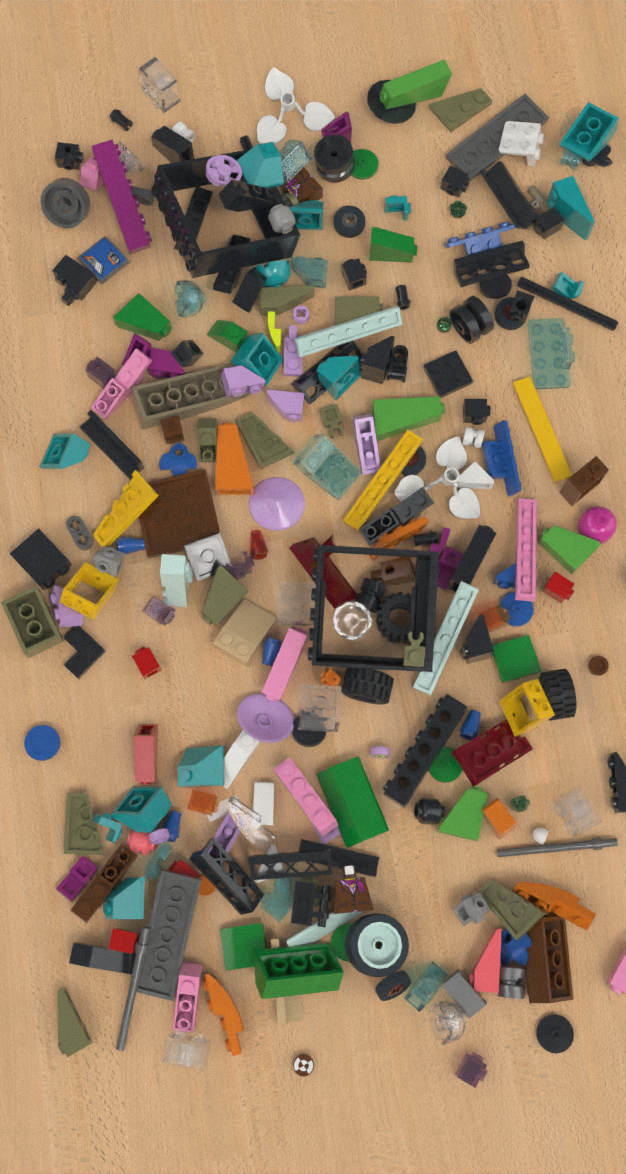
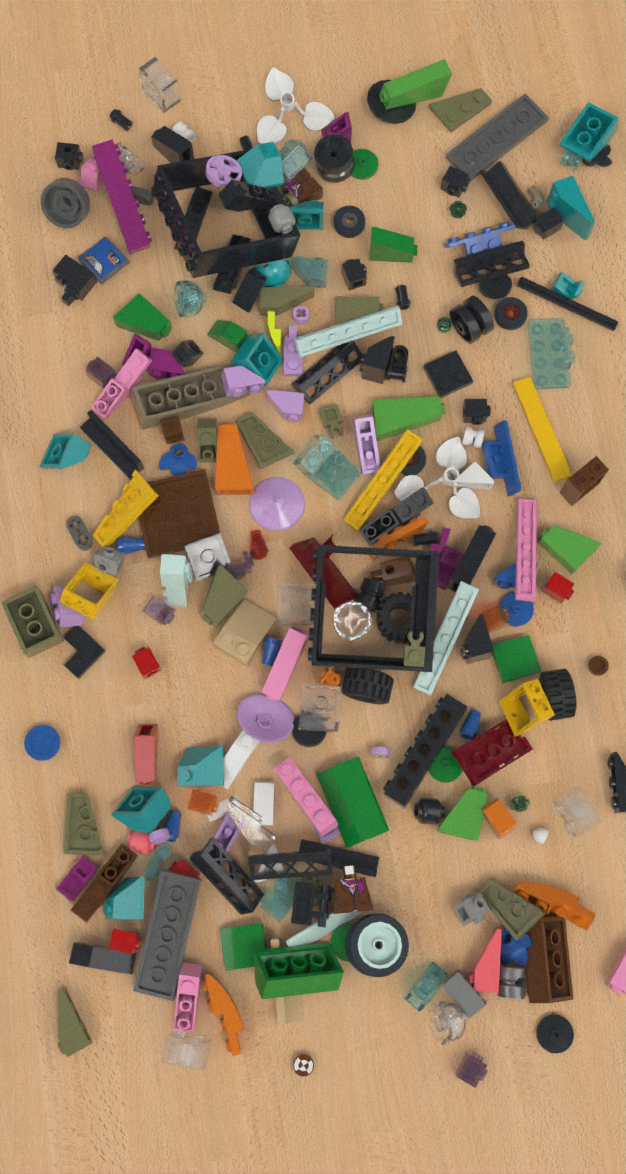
black panel [10,528,72,590] -> none
teal bracket [93,813,123,843] -> none
dark grey bar [116,926,150,1051] -> none
orange piece [199,875,215,896] -> none
teal slope [317,356,361,400] -> none
black bush [375,971,411,1001] -> none
teal bracket [384,195,411,221] -> none
dark grey bar [497,838,618,857] -> none
white bracket [499,121,544,167] -> none
black brick [508,290,535,323] -> none
dark pink cylinder [577,506,617,544] -> none

